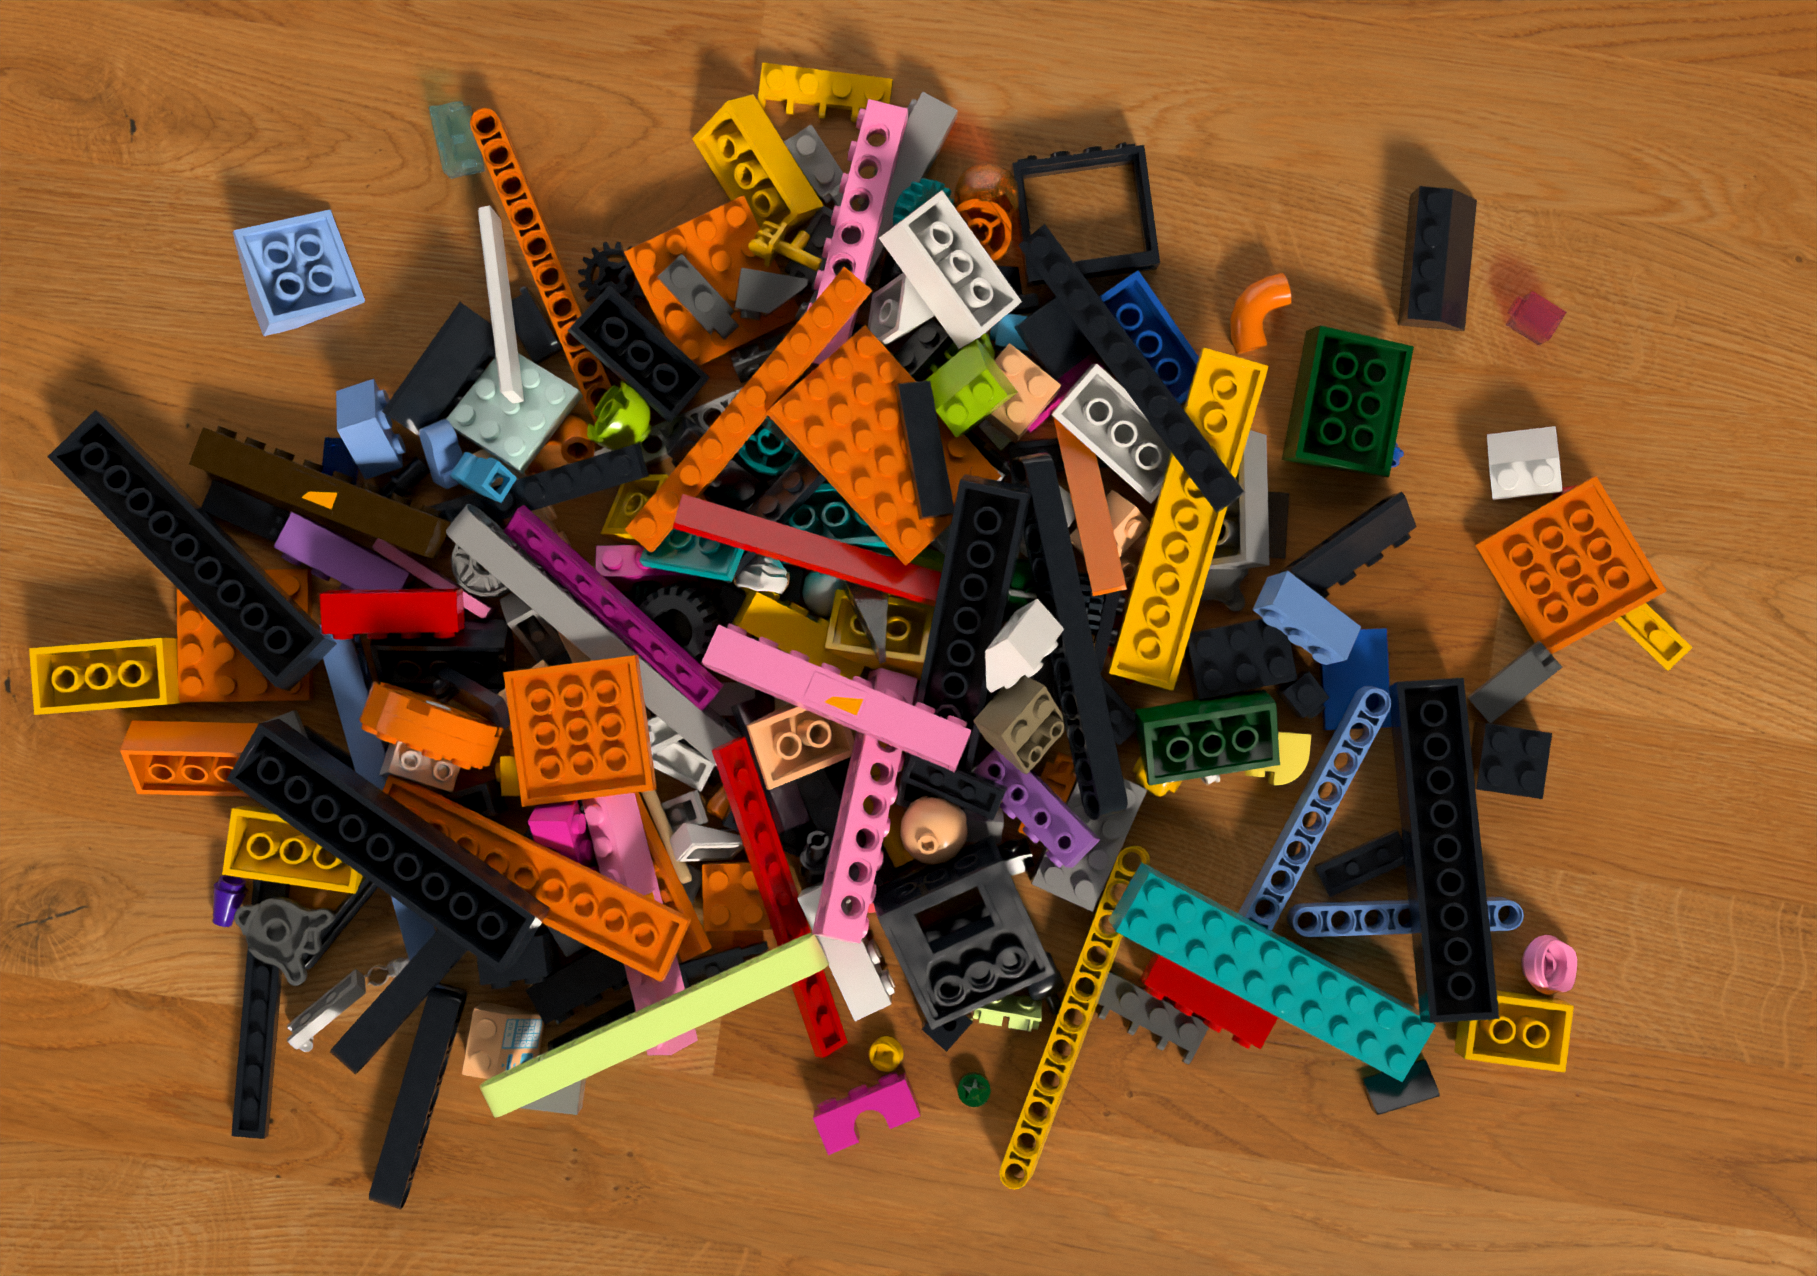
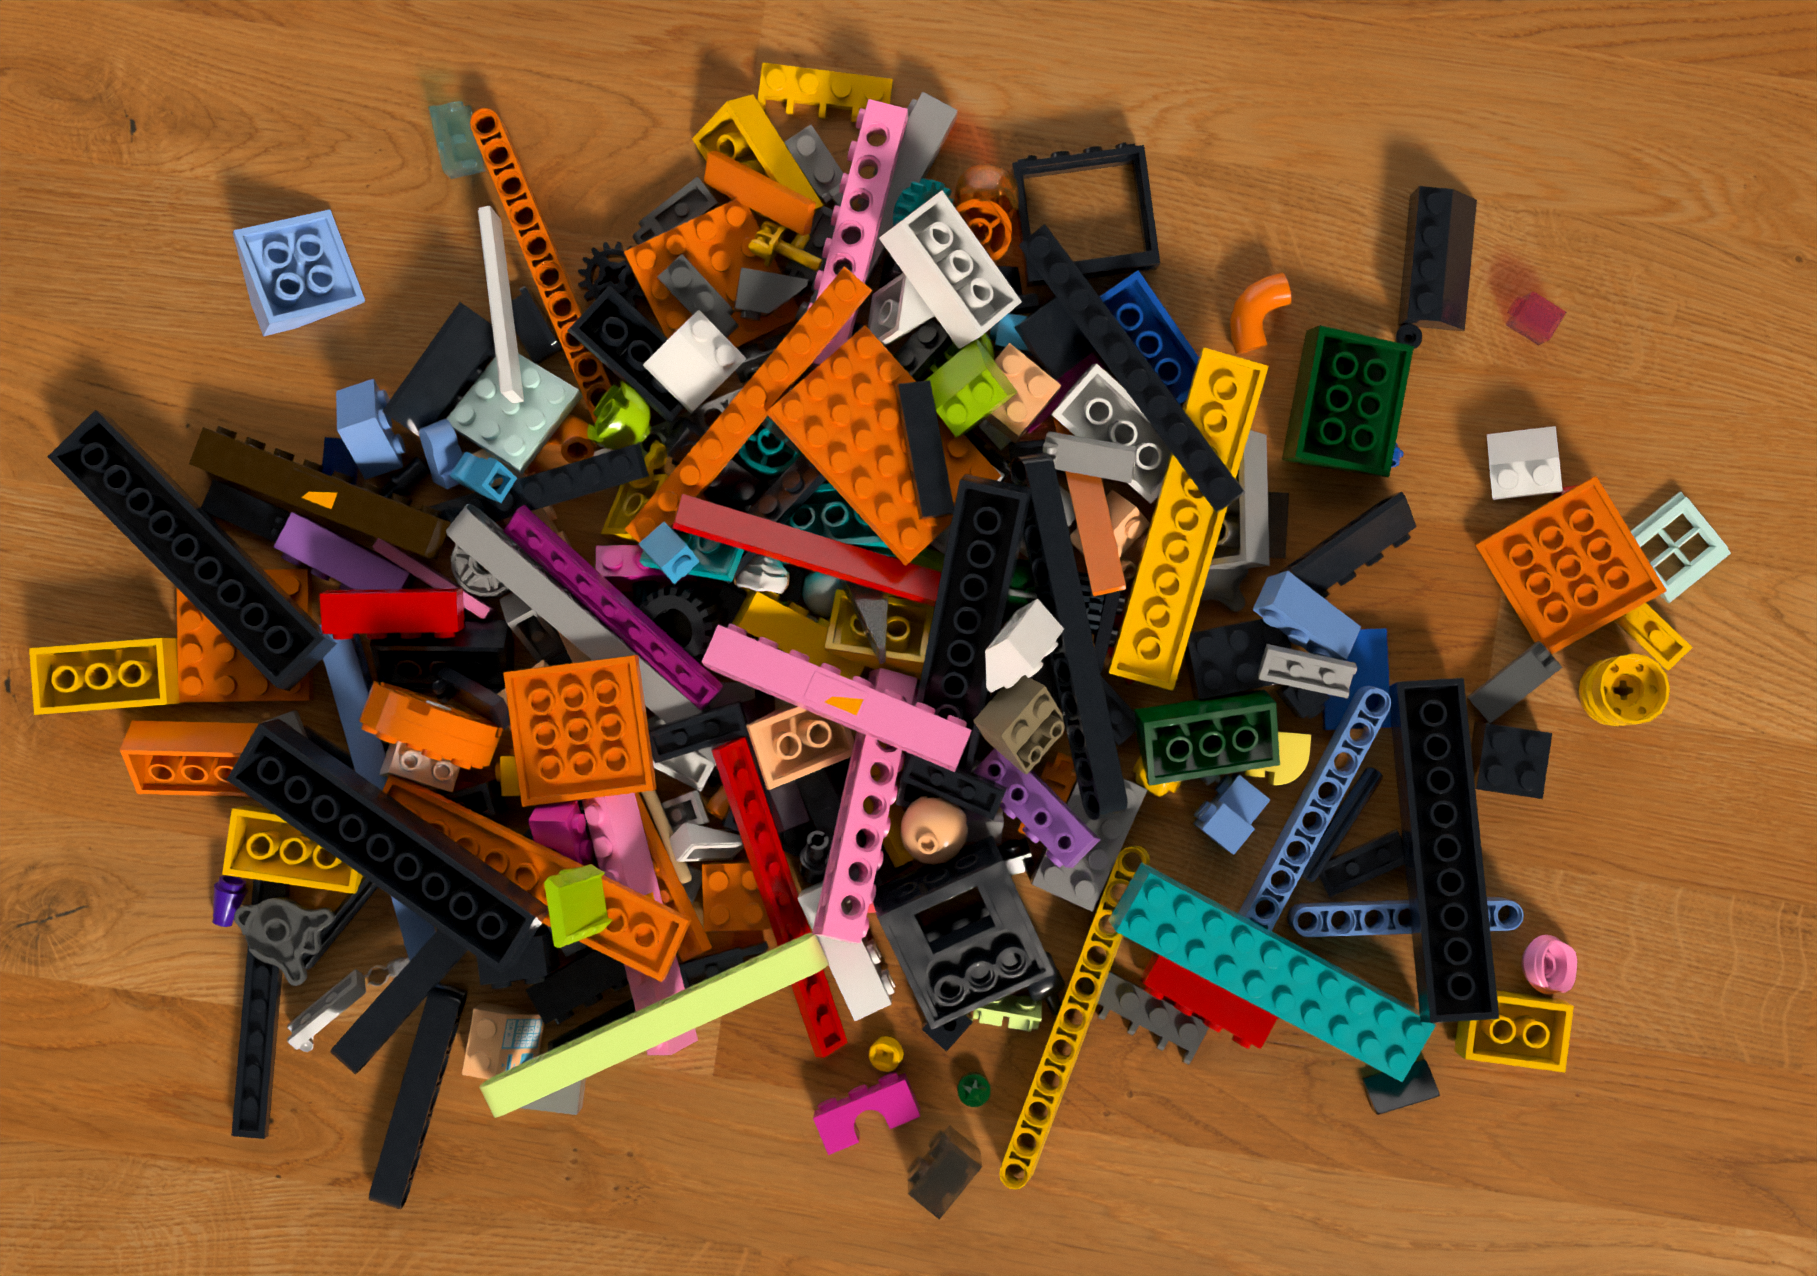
none -> lime slope [544,864,613,948]
none -> yellow piece [629,440,667,488]
none -> dark grey hinge [632,176,719,245]
none -> dark azure brick [639,522,700,584]
none -> white slope [643,310,746,413]
none -> black tile [649,700,749,763]
none -> orange tile [704,150,816,236]
none -> clear smoke brick [907,1125,982,1220]
none -> light grey hinge [1043,431,1137,483]
none -> medium blue brick [1193,773,1270,855]
none -> light grey hinge [1258,644,1357,698]
none -> black axle [1301,767,1383,882]
none -> black piece [1395,324,1422,349]
none -> yellow wheel [1578,653,1670,726]
none -> light aqua piece [1631,492,1731,603]

